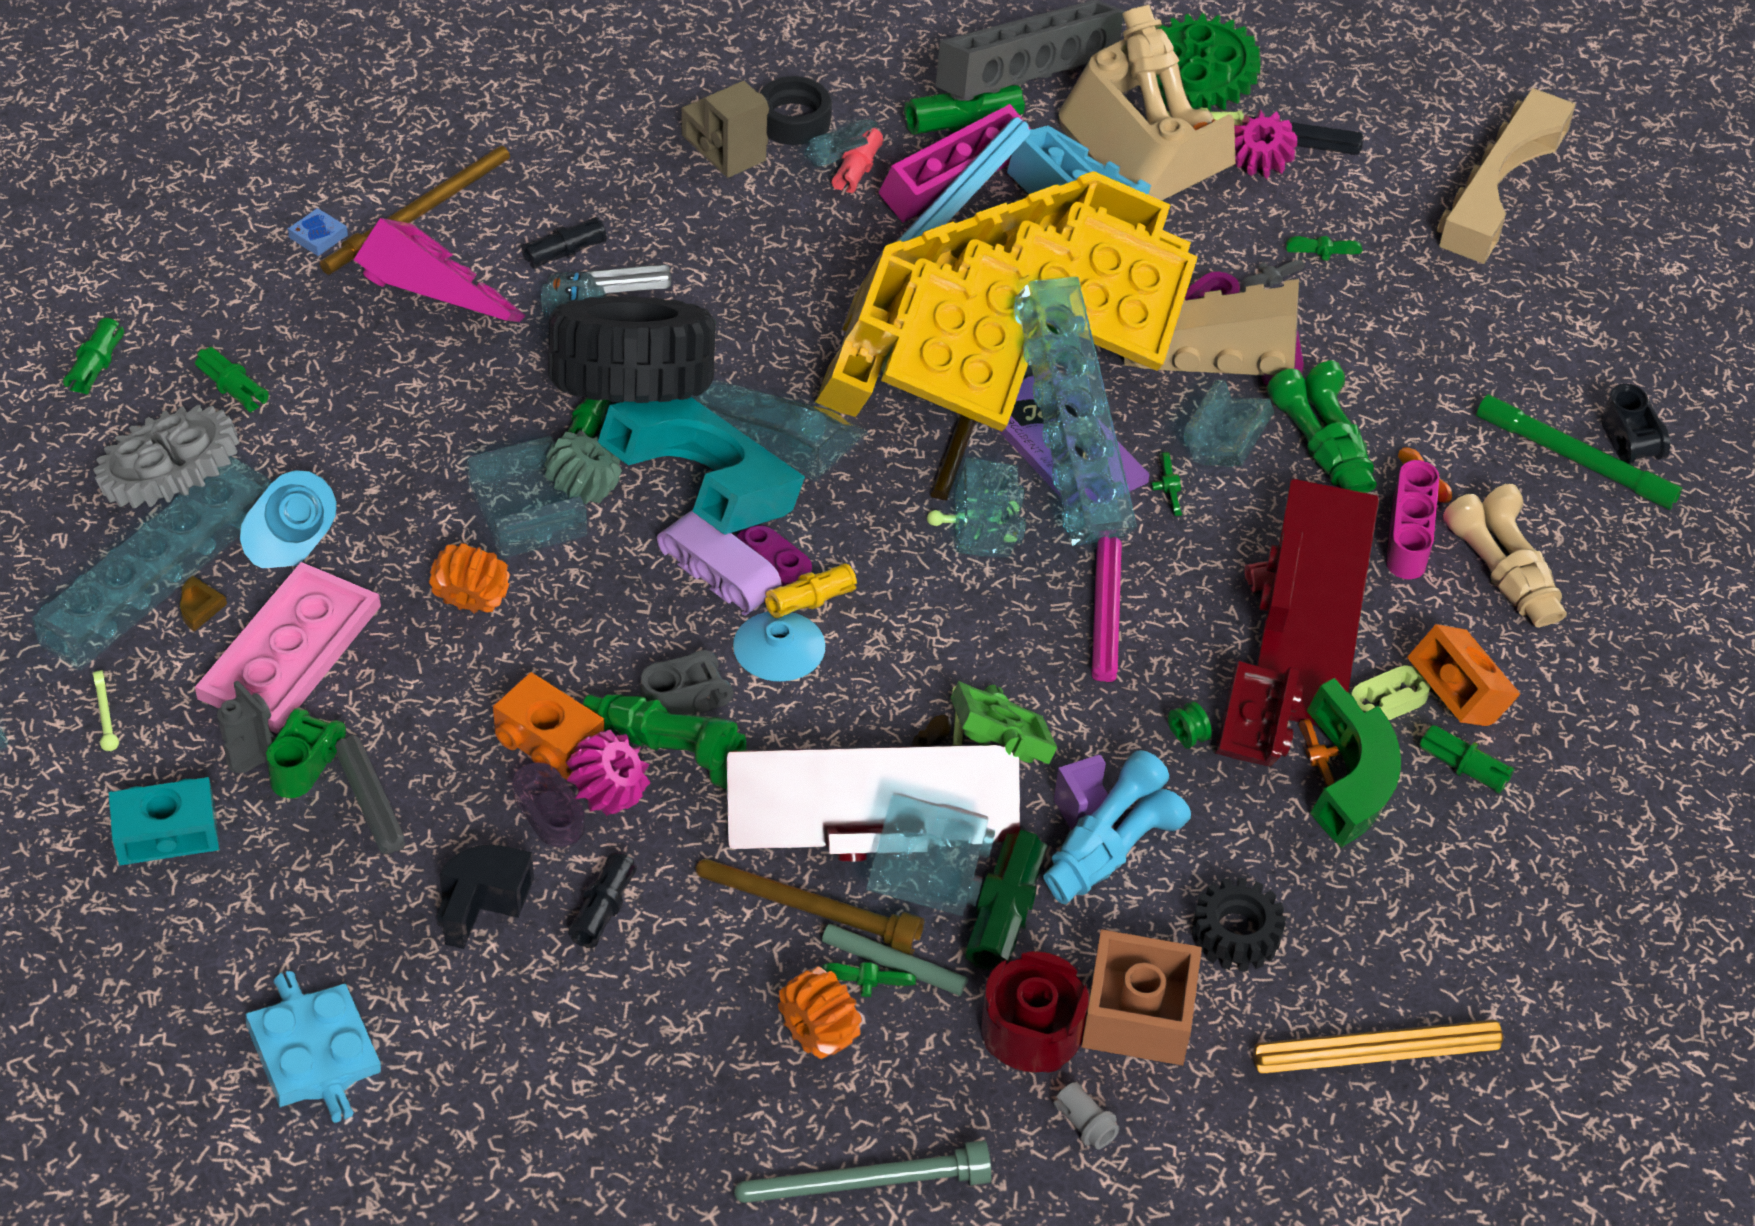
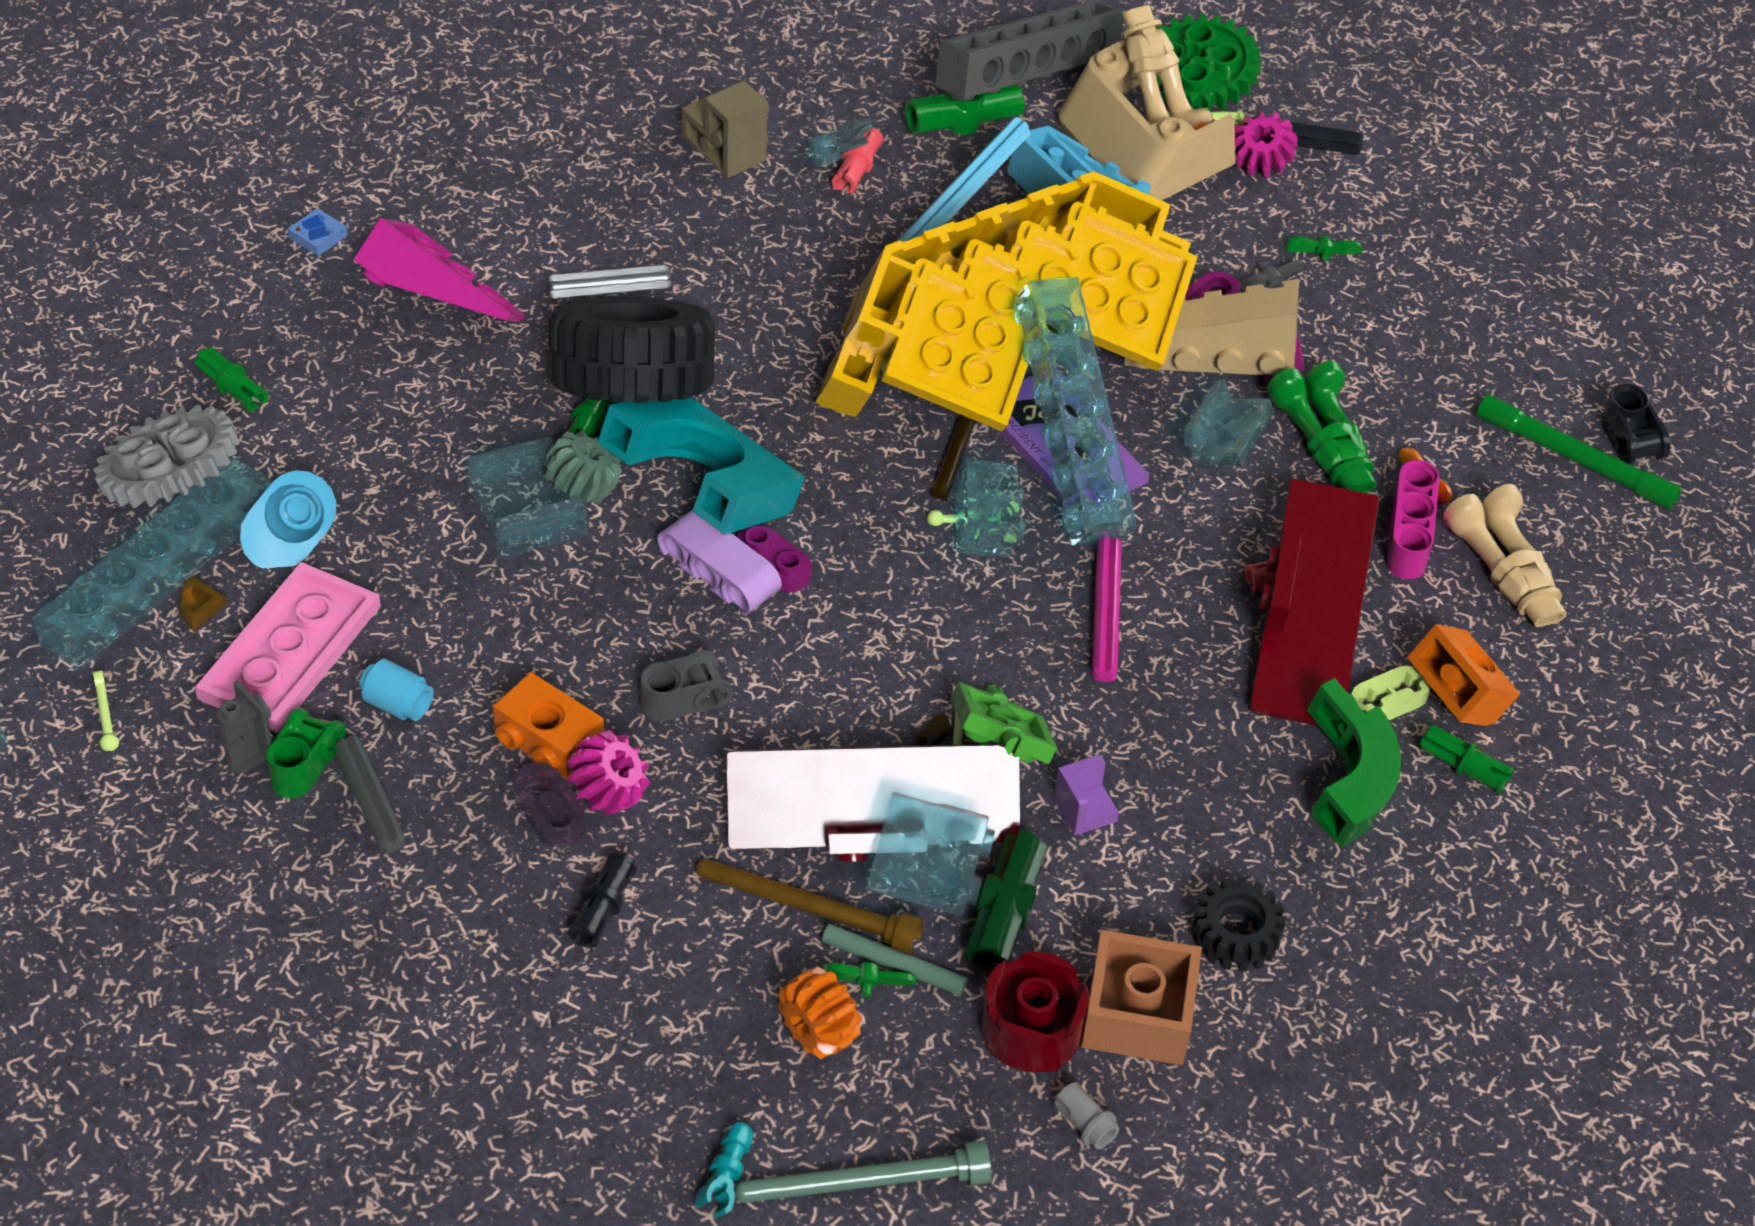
green pin [63,318,125,394] -> none
teal brick [109,777,220,866] -> none
medium azure plate [246,971,381,1123] -> none
pearl gold bar [320,146,510,275] -> none
orange gear [429,543,510,614] -> none
black brick [437,844,534,949] -> none
black pin [522,217,607,269] -> none
clear light blue head [541,272,605,317] -> none
green piece [583,694,747,789] -> none
clear light blue wedge [691,380,868,482] -> none
medium azure dish [733,611,825,681] -> none
black tyre [760,76,832,146] -> none
yellow pin [765,563,857,619] -> none
dark pink brick [878,104,1031,223] -> none
medium azure piece [1043,750,1191,905] -> none
green piece [1151,452,1182,516] -> none
green bush [1168,701,1212,749] -> none
dark red bracket [1215,661,1303,767] -> none
axle [1253,1020,1503,1073] -> none
orange piece [1299,719,1338,787] -> none
tan arch [1437,88,1576,264] -> none
none -> medium azure brick [359,659,434,721]
none -> teal piece [695,1122,753,1219]

